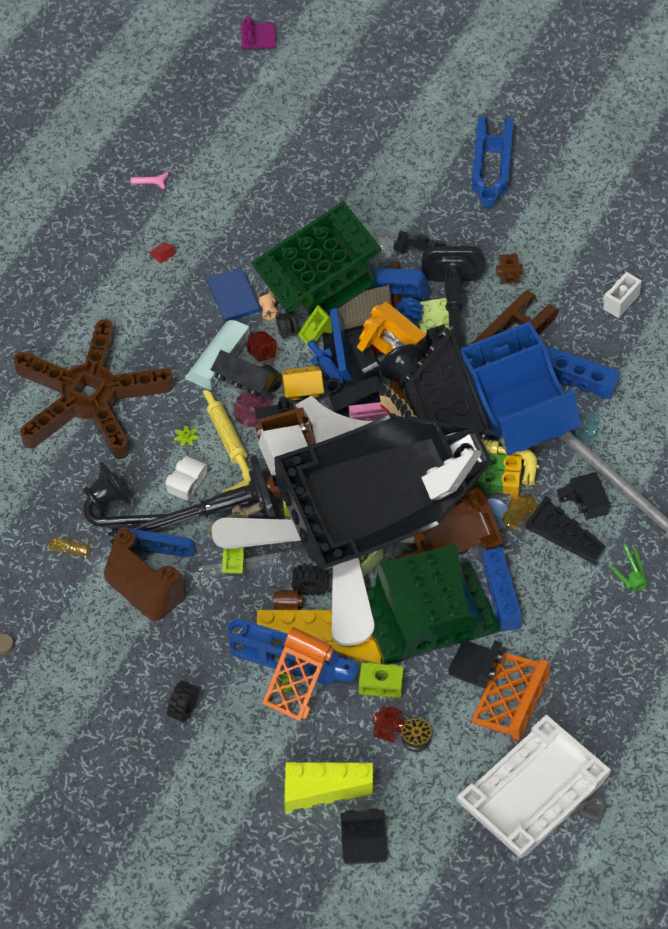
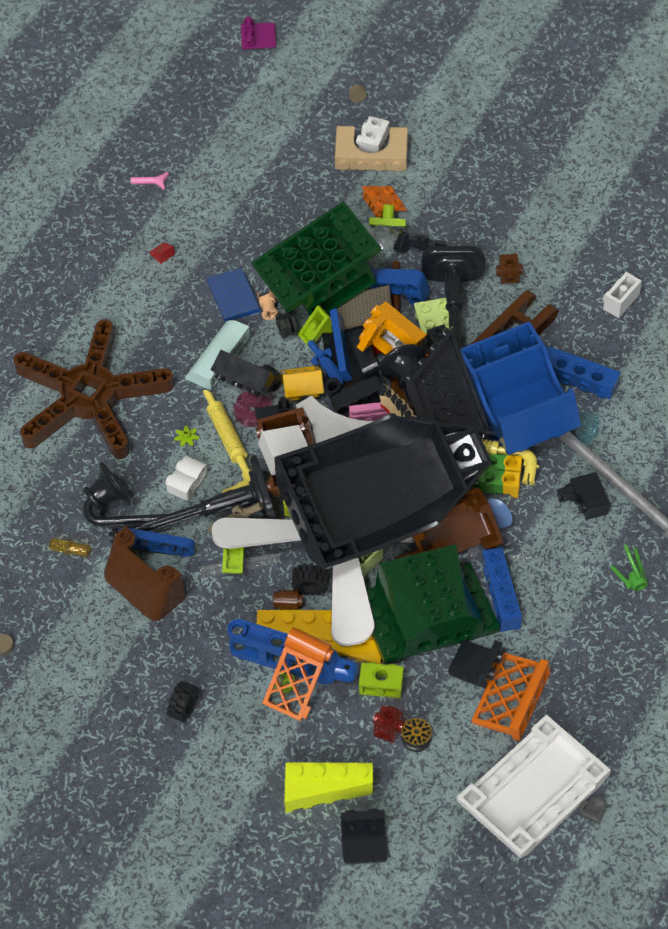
clear red brick [247,331,276,362] -> none
blue gear [395,297,424,326] -> none
white slope [421,448,482,500] -> none
blue piece [471,116,514,208] -> none
clear yellow piece [501,495,536,529] -> none
black wing [525,496,606,565] -> none
none -> tan arch [335,126,408,171]
none -> dark tan tile [349,85,367,102]
none -> white brick [356,116,389,153]
none -> orange hinge [361,186,407,218]
none -> lime tile [369,204,406,227]

